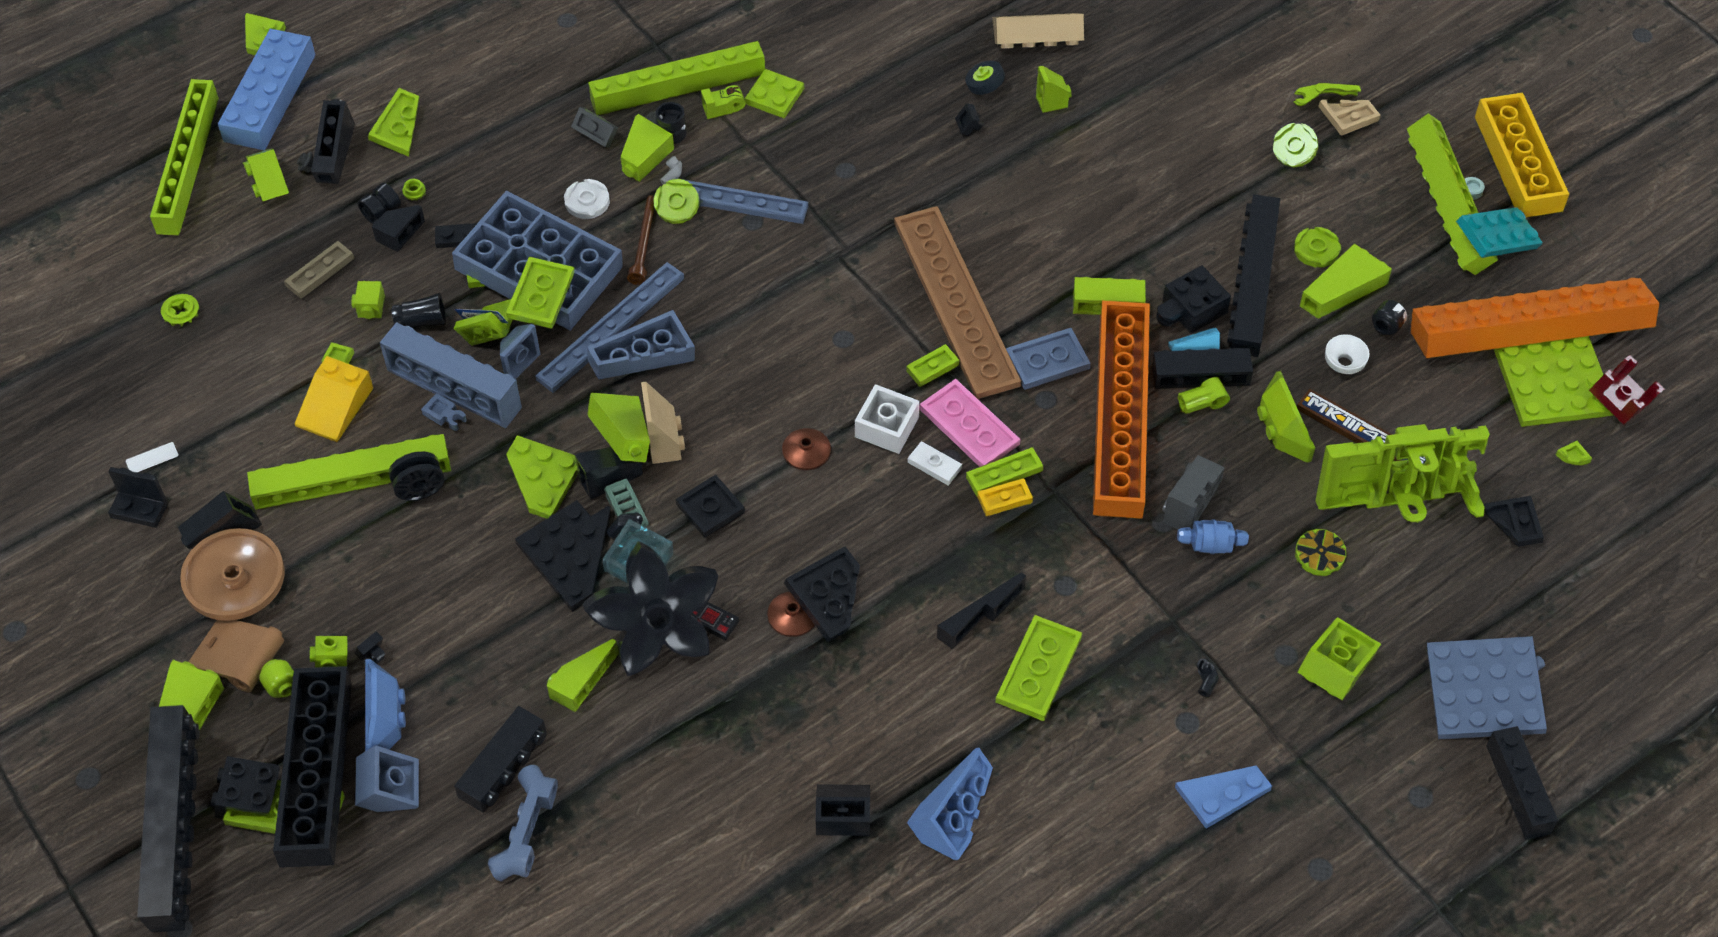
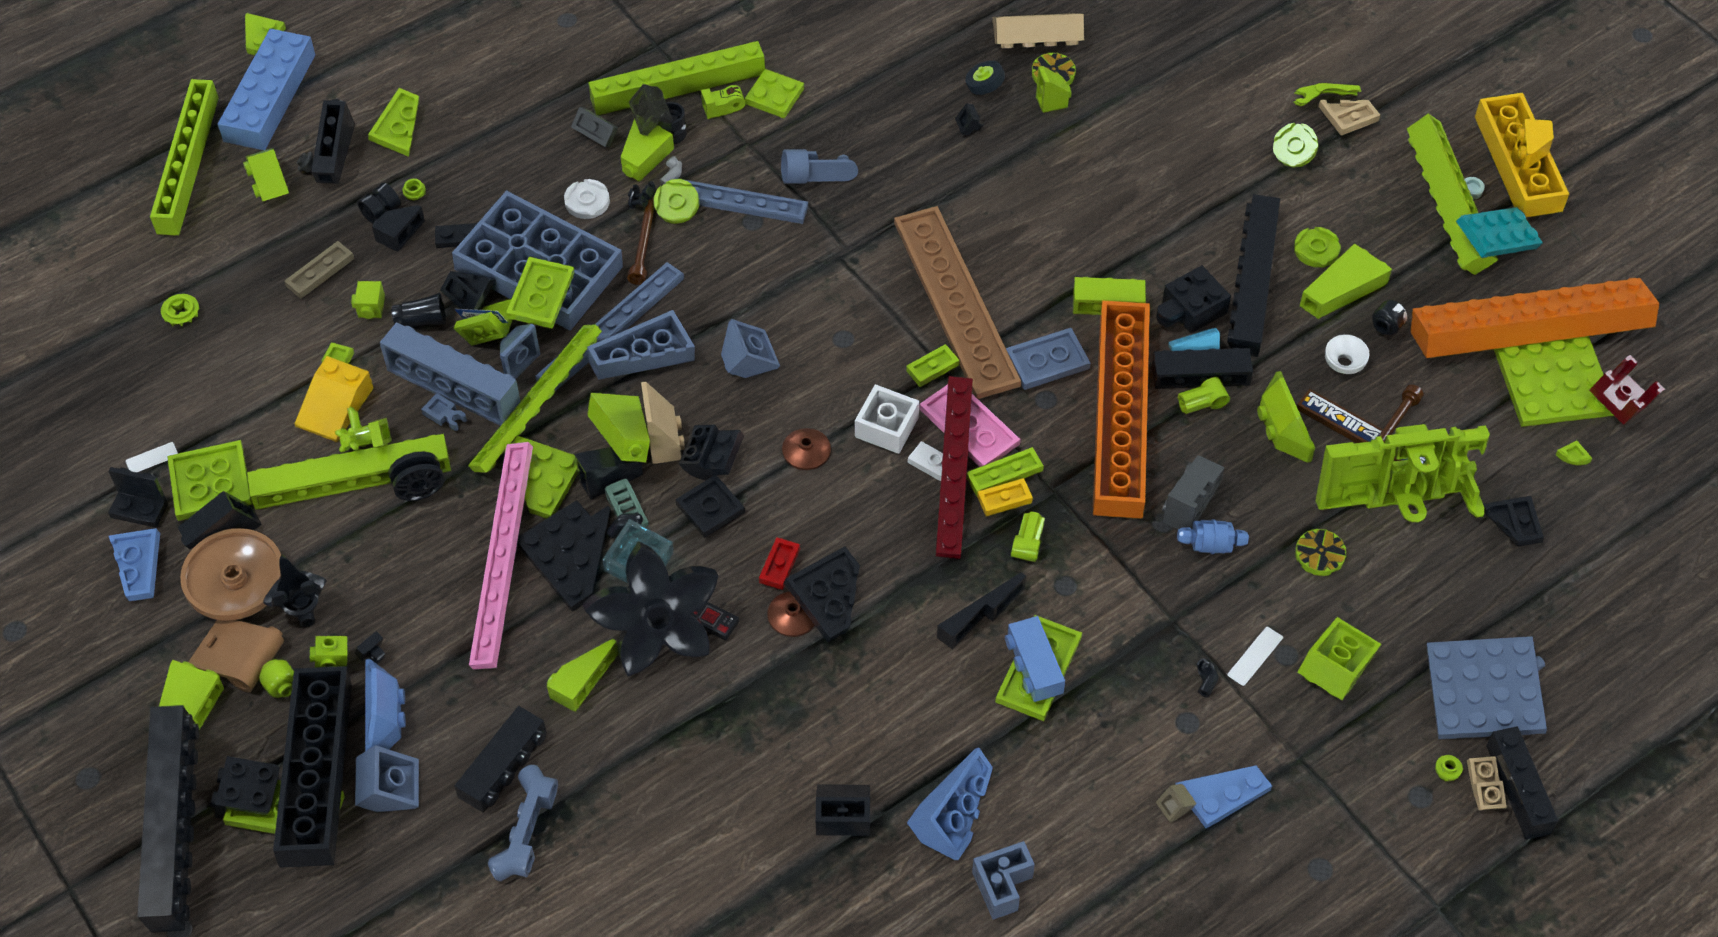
none -> medium blue wing [109,528,160,601]
none -> lime plate [167,440,252,521]
none -> black piece [263,555,327,627]
none -> lime piece [335,407,392,452]
none -> black wing [440,271,496,310]
none -> lime plate [468,325,602,473]
none -> bright pink plate [469,442,533,670]
none -> black piece [628,181,655,209]
none -> clear smoke bracket [629,84,672,136]
none -> black brick [679,424,744,481]
none -> sand blue slope [721,319,780,378]
none -> red plate [759,537,800,590]
none -> sand blue piece [781,149,858,184]
none -> dark red plate [935,376,973,559]
none -> sand blue brick [972,841,1035,920]
none -> medium blue brick [1005,616,1065,702]
none -> lime piece [1011,512,1045,562]
none -> tile [1032,53,1075,85]
none -> dark tan slope [1156,784,1196,823]
none -> white sticker [1227,627,1283,686]
none -> reddish brown piece [1379,384,1424,443]
none -> lime plate [1435,755,1463,781]
none -> tan slope [1467,756,1507,810]
none -> yellow slope [1517,119,1554,169]

